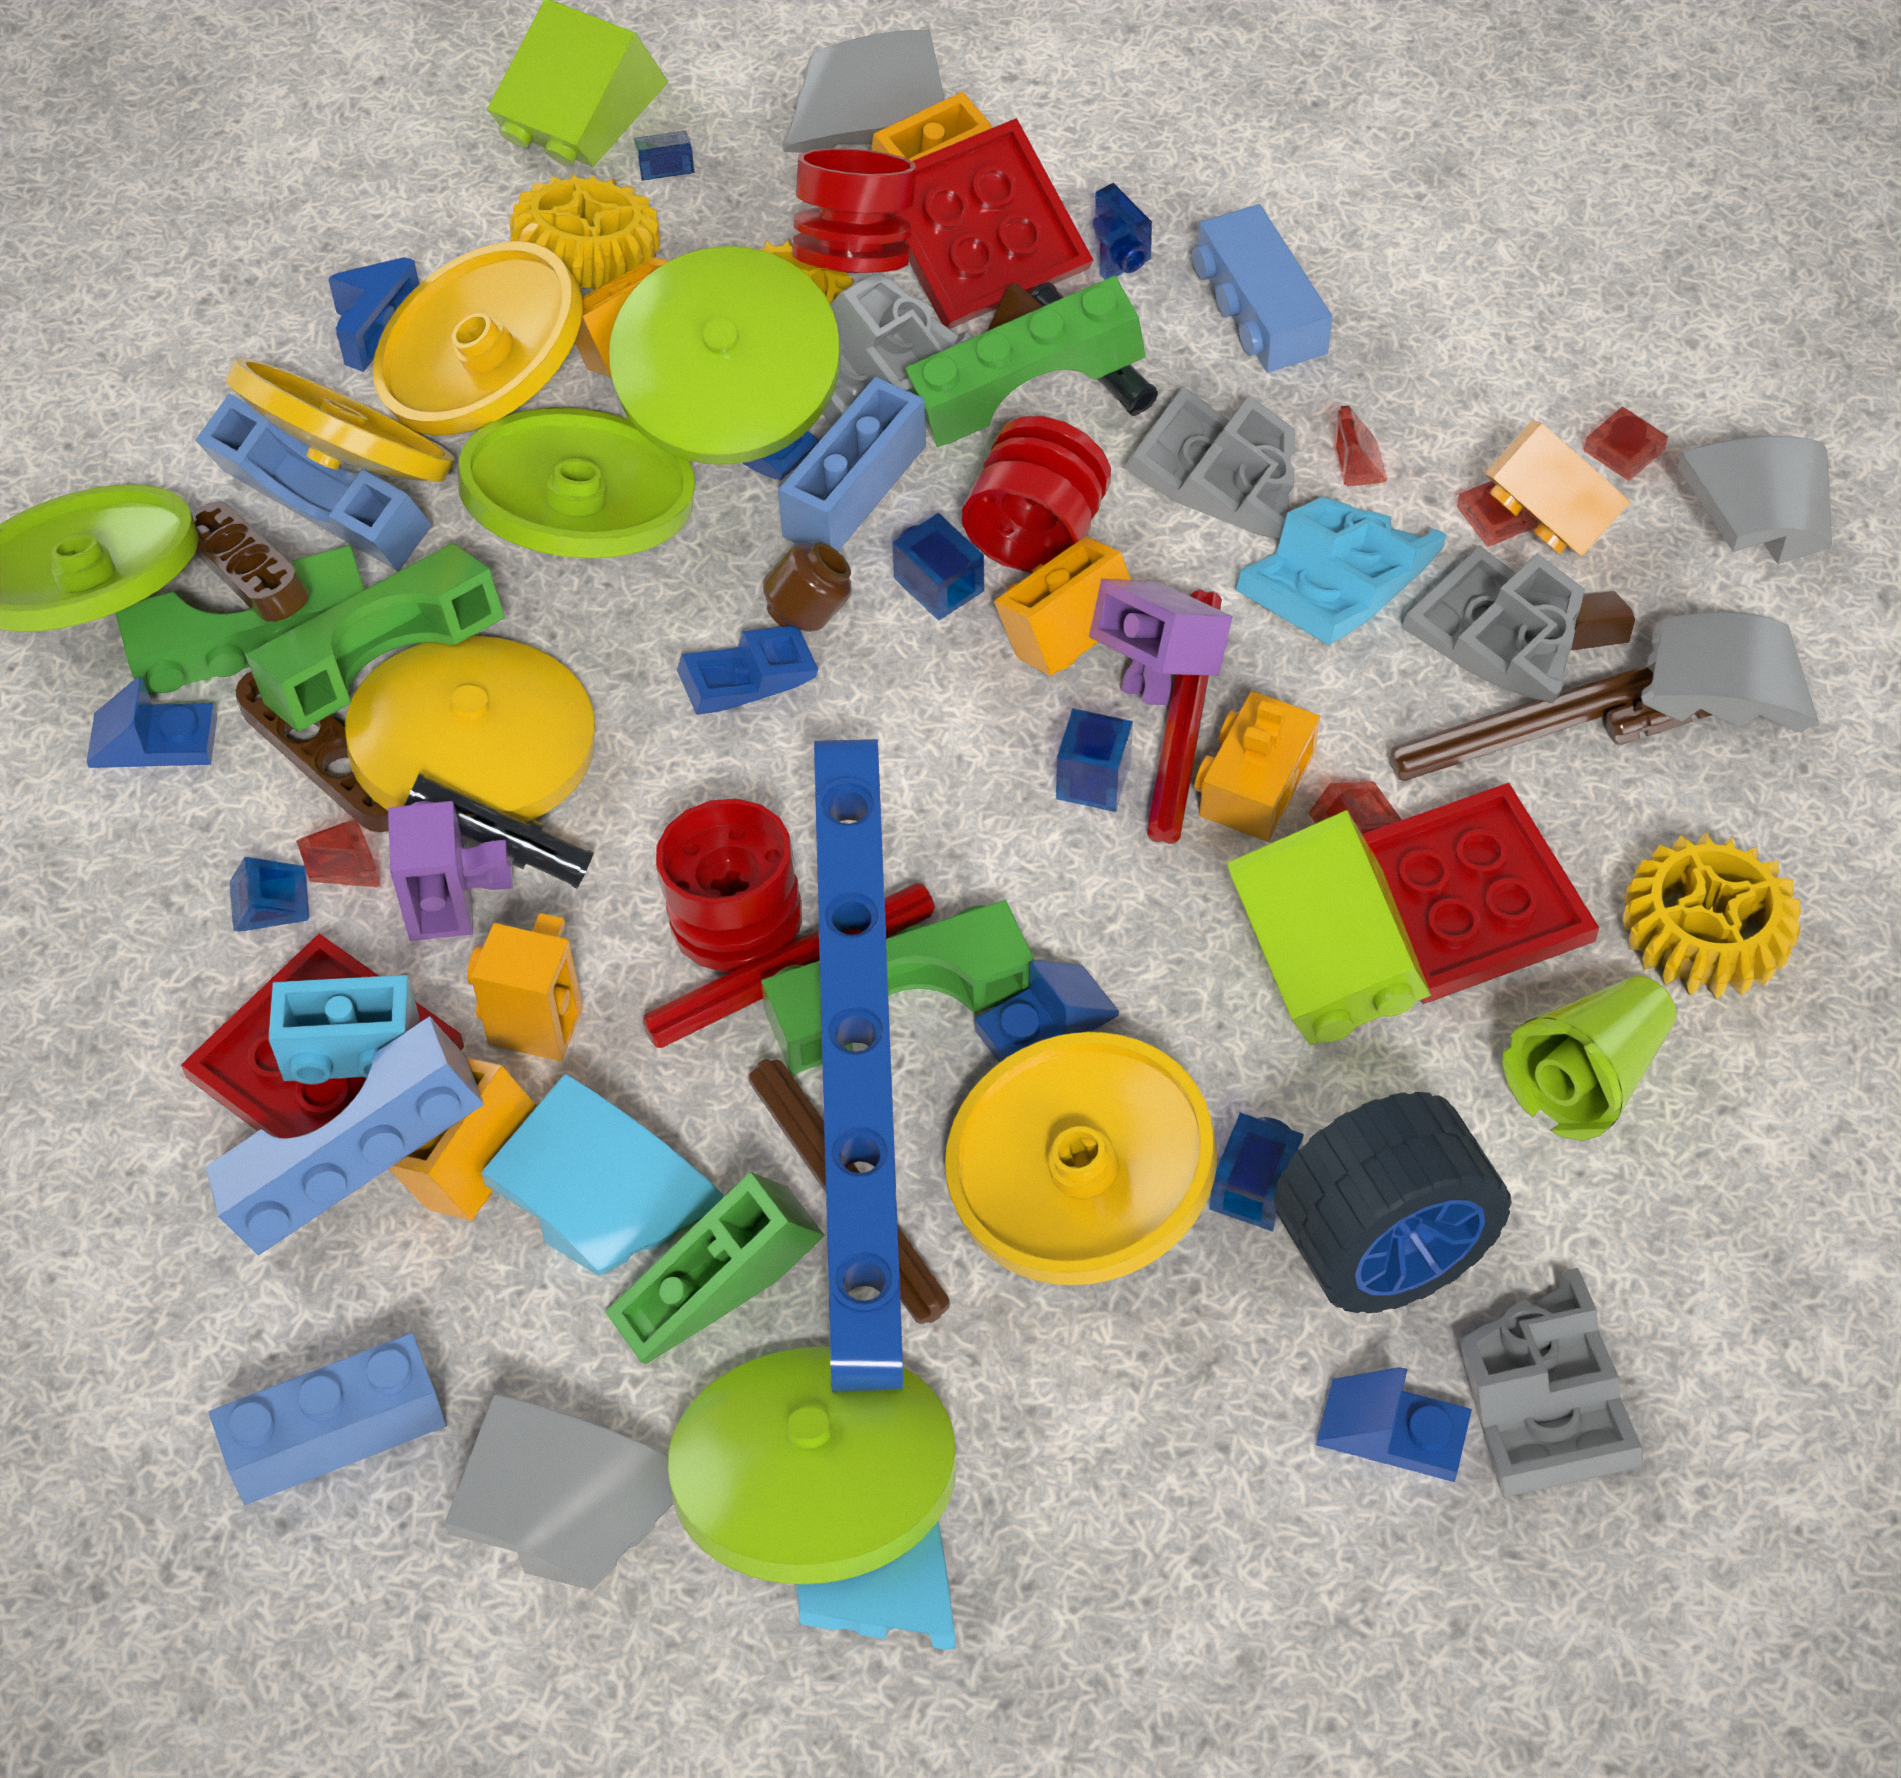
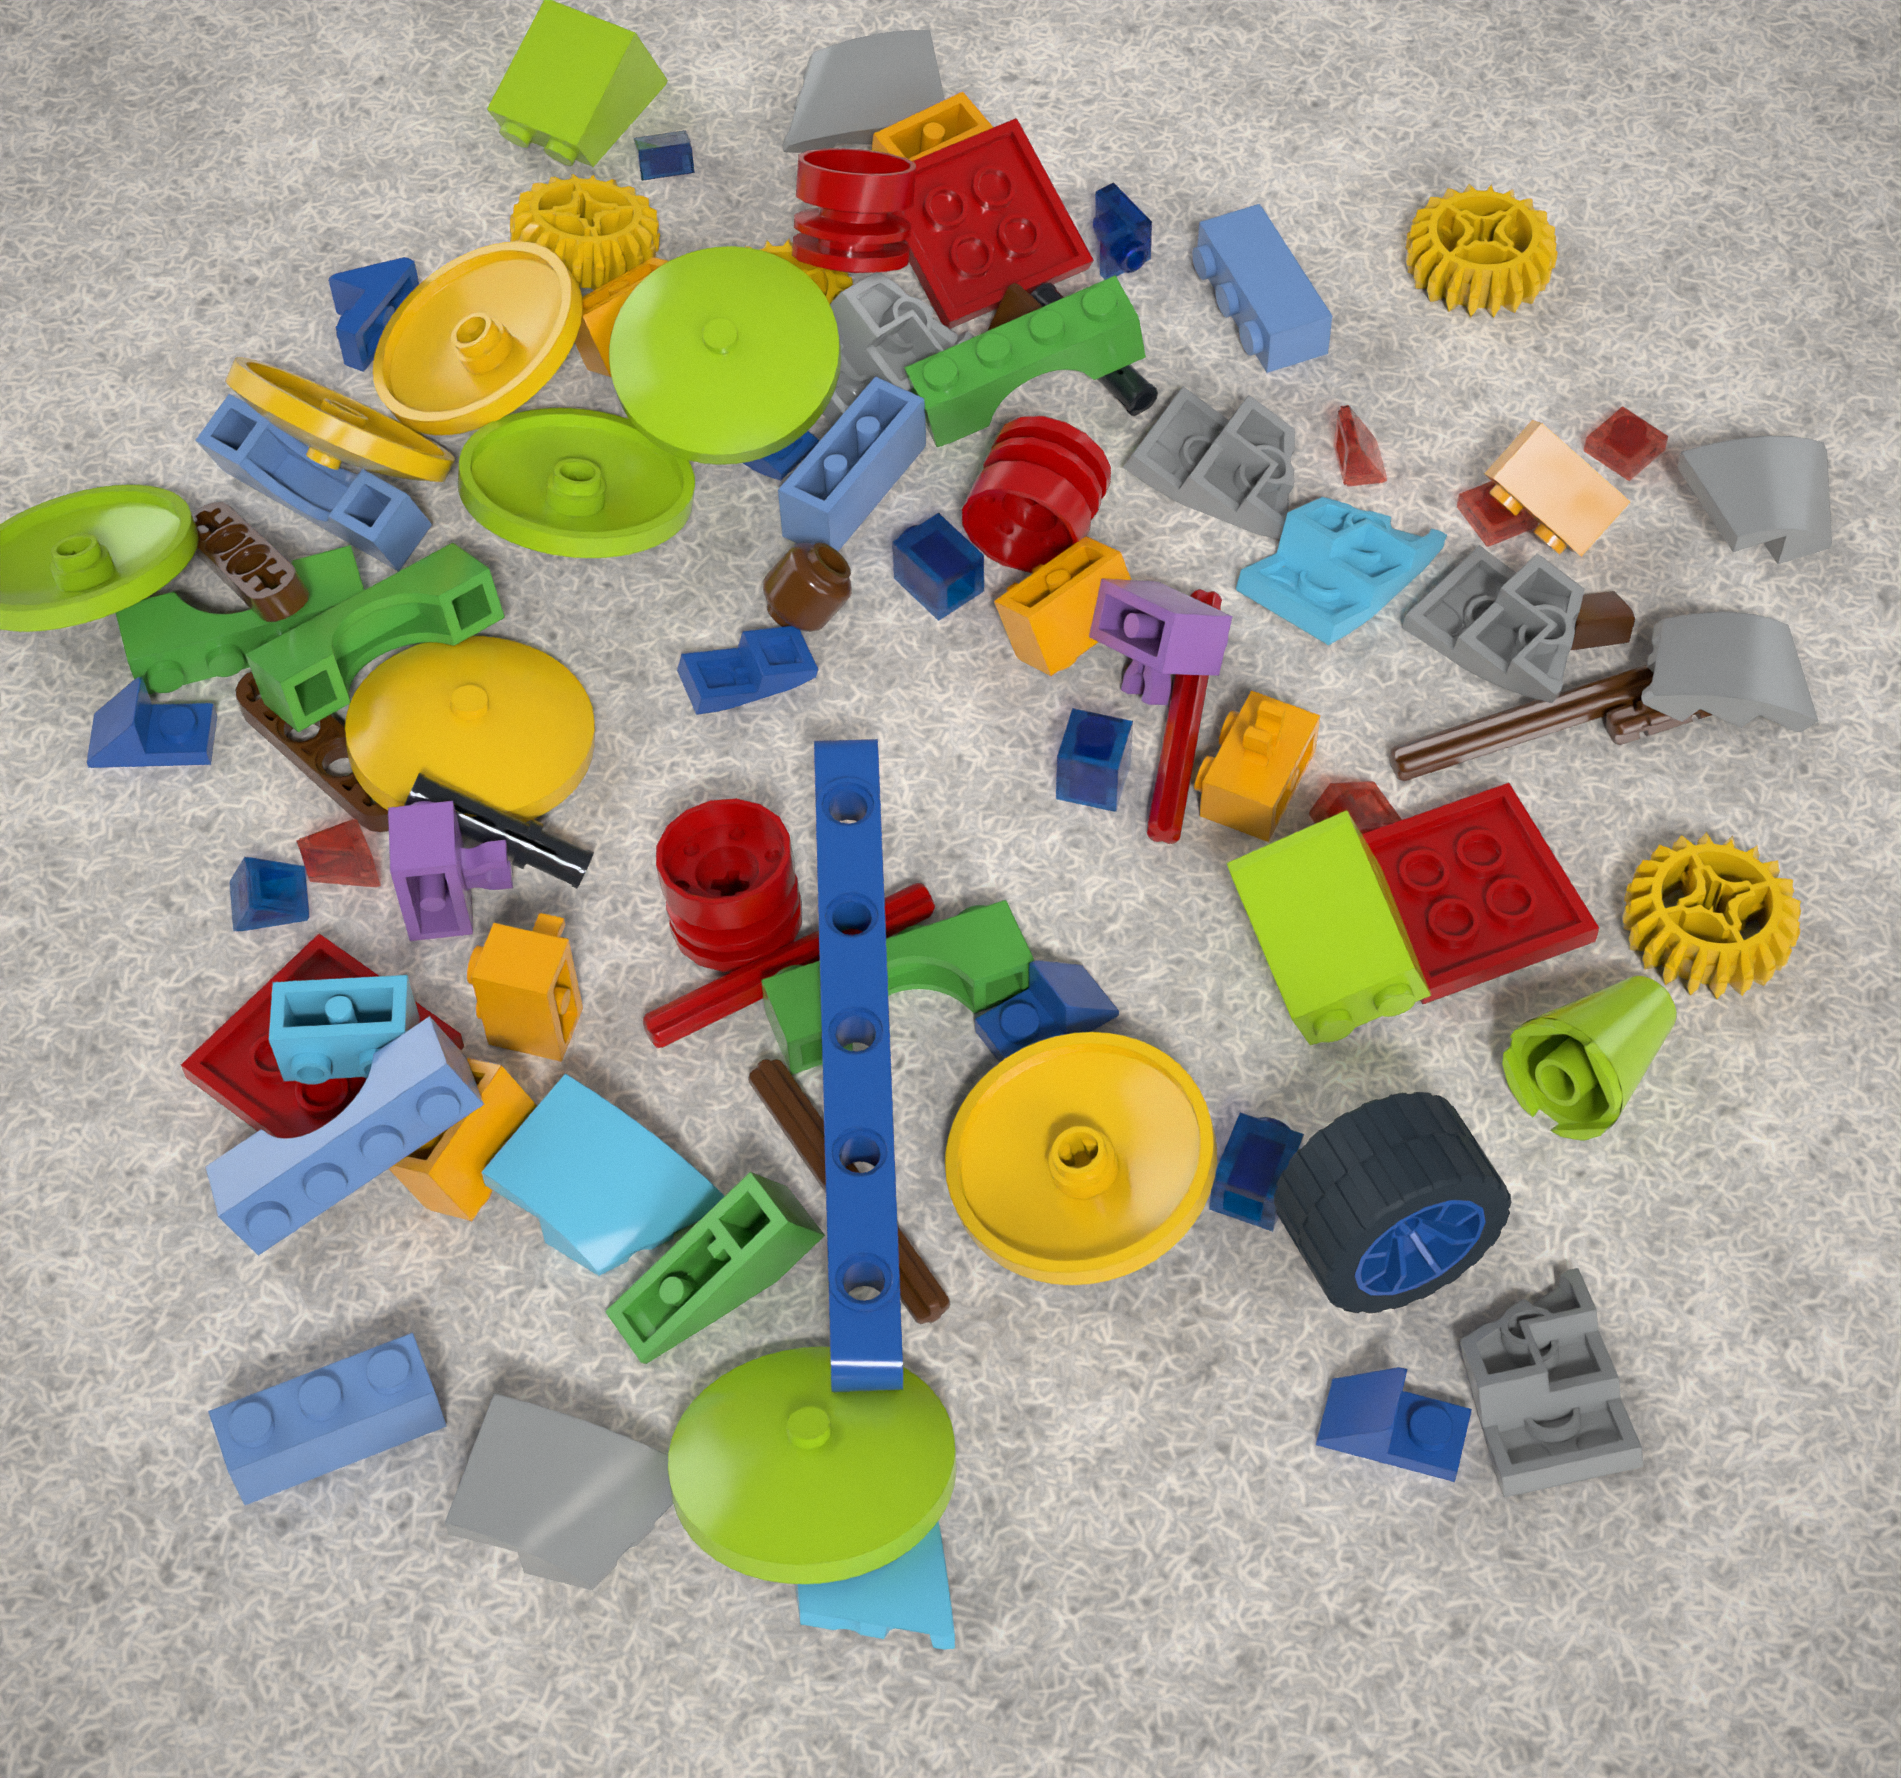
none -> yellow gear [1405,183,1558,318]

